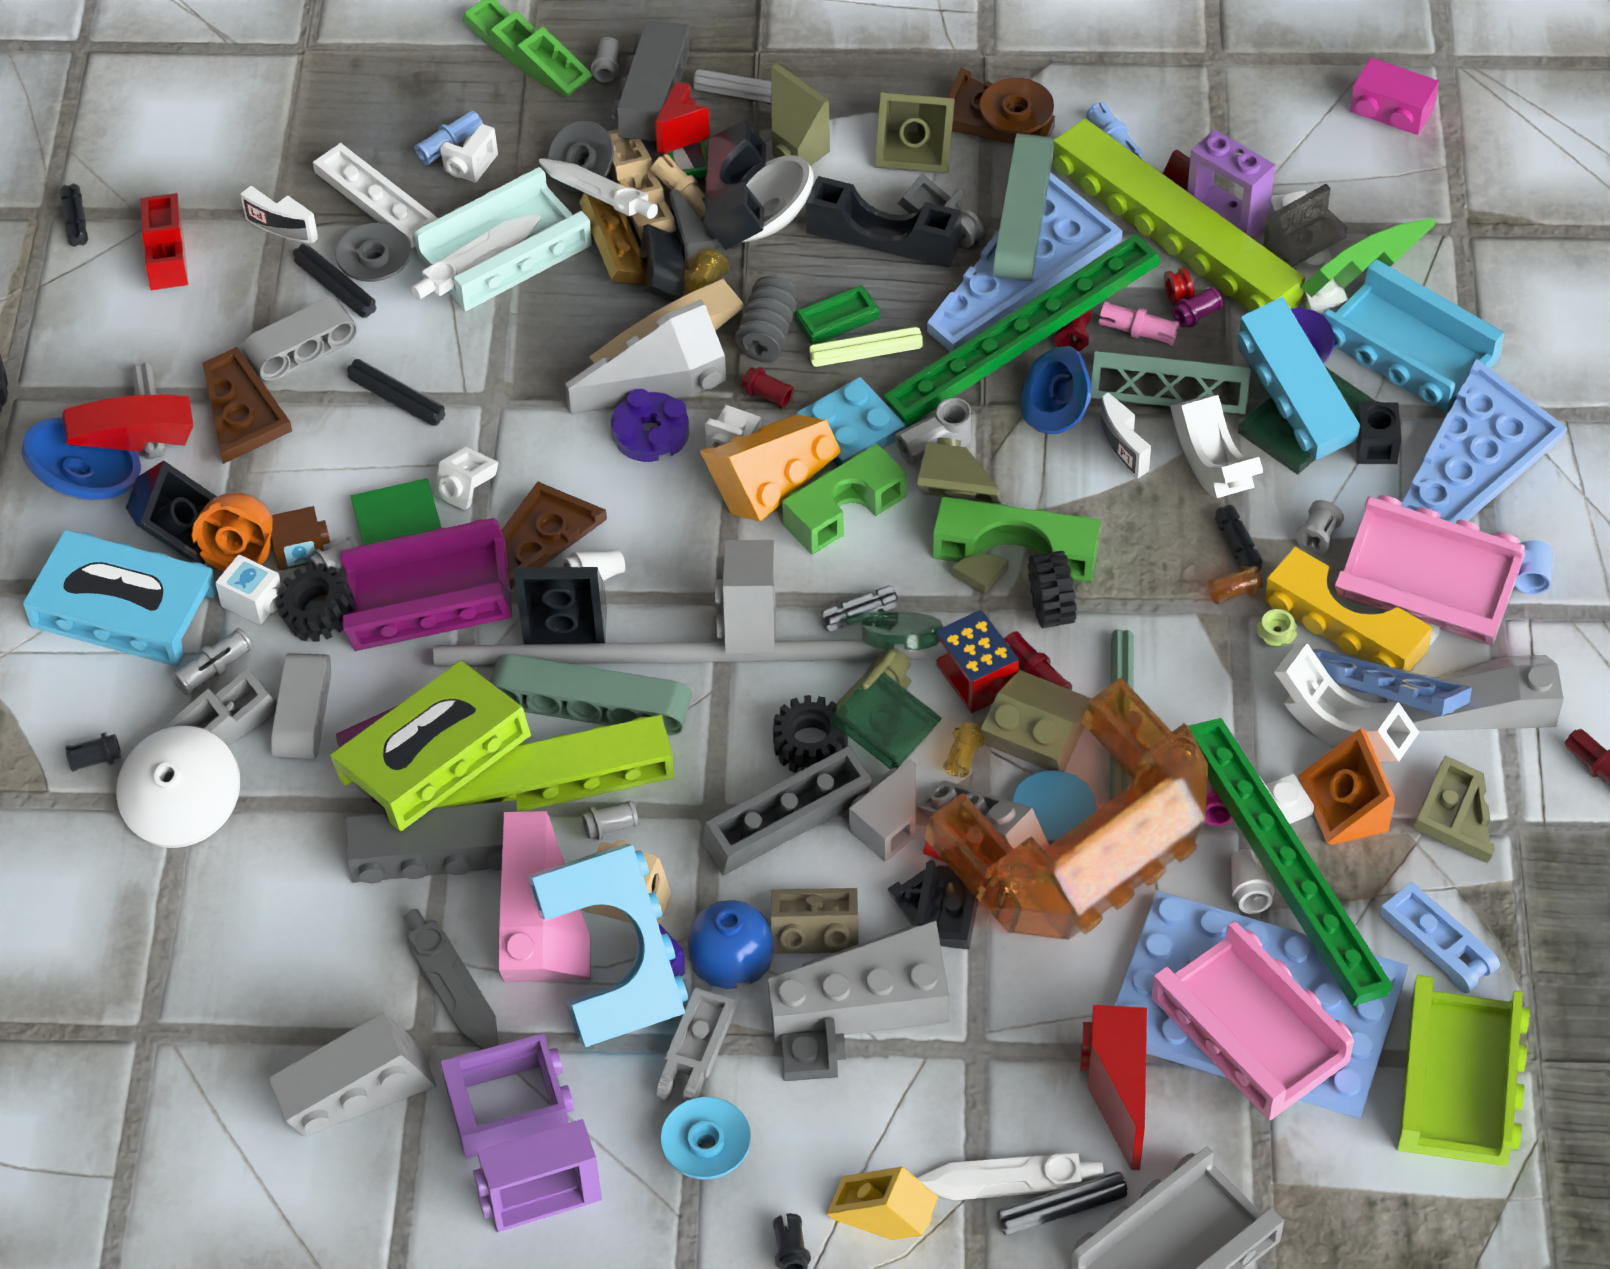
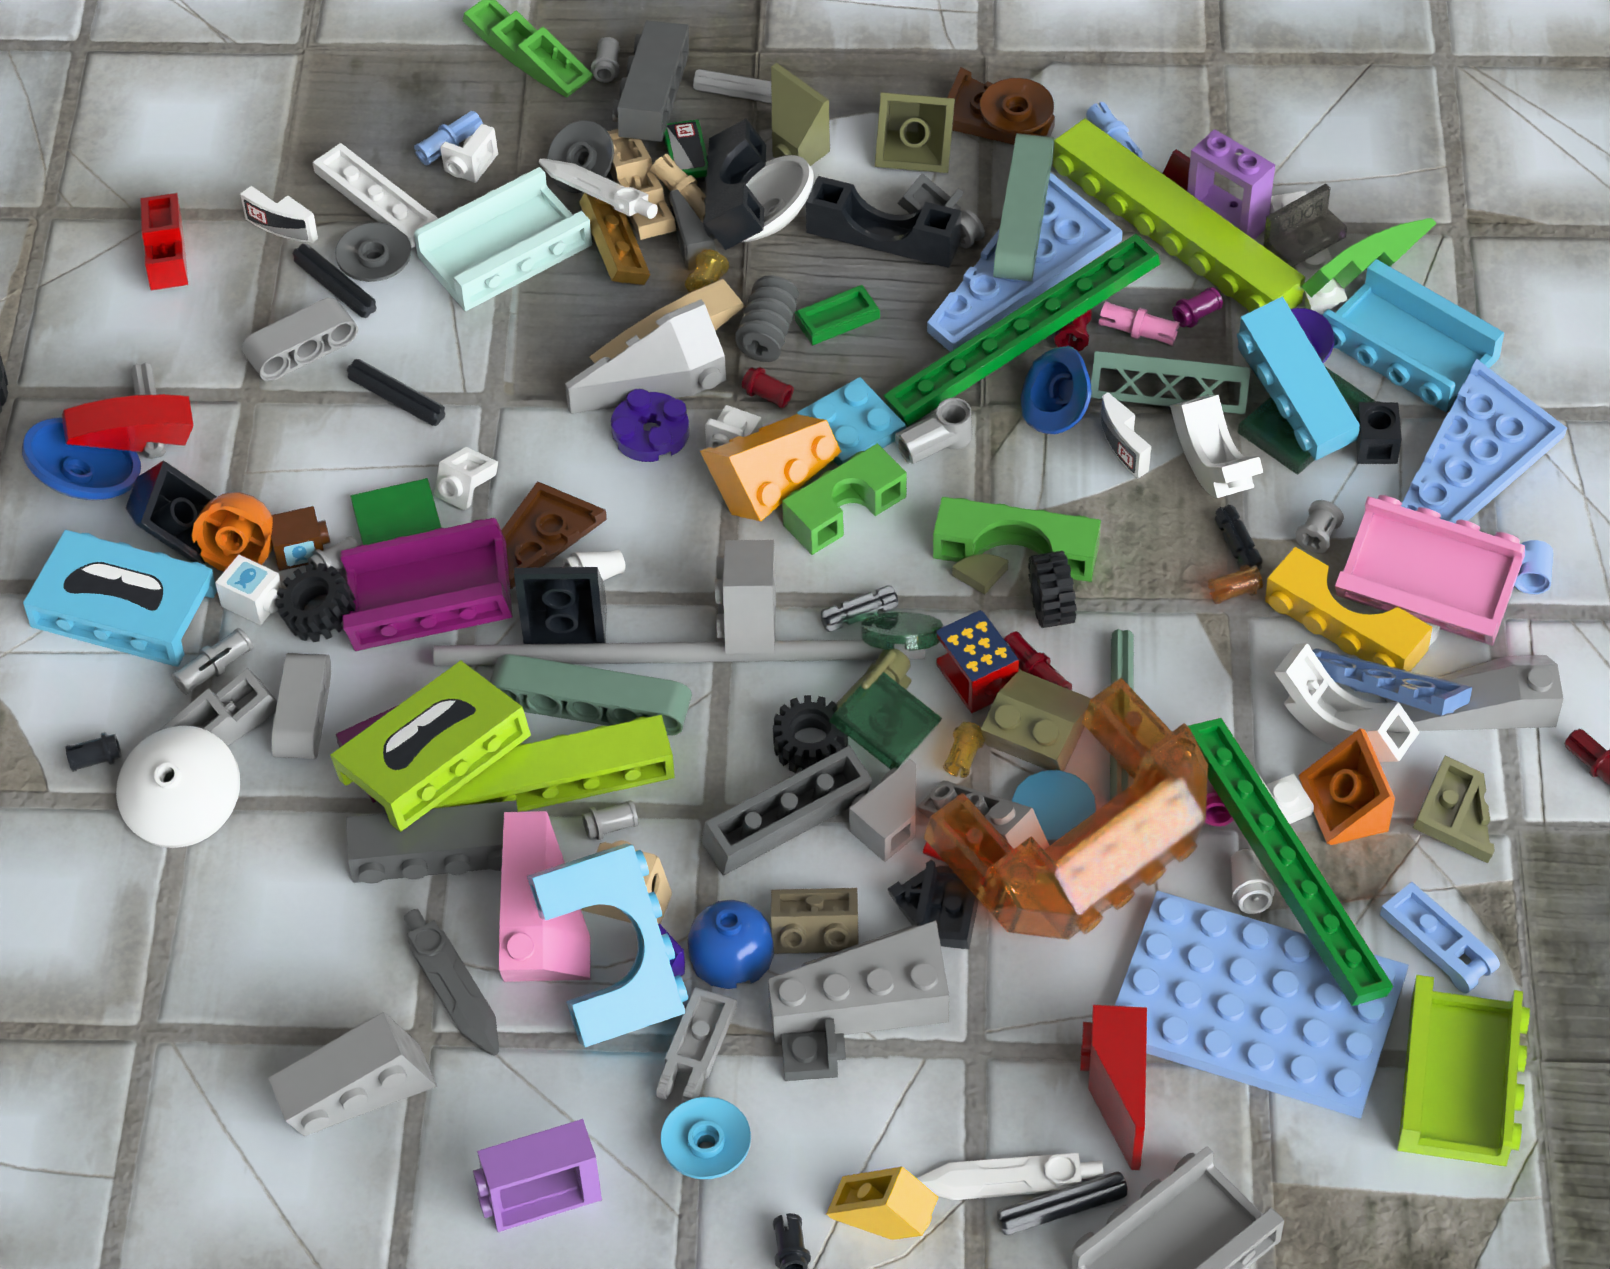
black axle [60,183,88,247] -> none
reddish brown wing [203,347,292,464] -> none
white piece [411,214,541,300] -> none
medium lavender window [440,1033,574,1158] -> none
black slope [639,224,685,302] -> none
red slope [655,82,710,154] -> none
yellowish green axle [809,326,923,367] -> none
olive slope [917,437,1003,504] -> none
bright pink panel [1151,921,1354,1121] -> none
red bush [1164,267,1194,305] -> none
yellowish green plate [1257,609,1297,647] -> none
dark pink brick [1350,57,1439,135] -> none

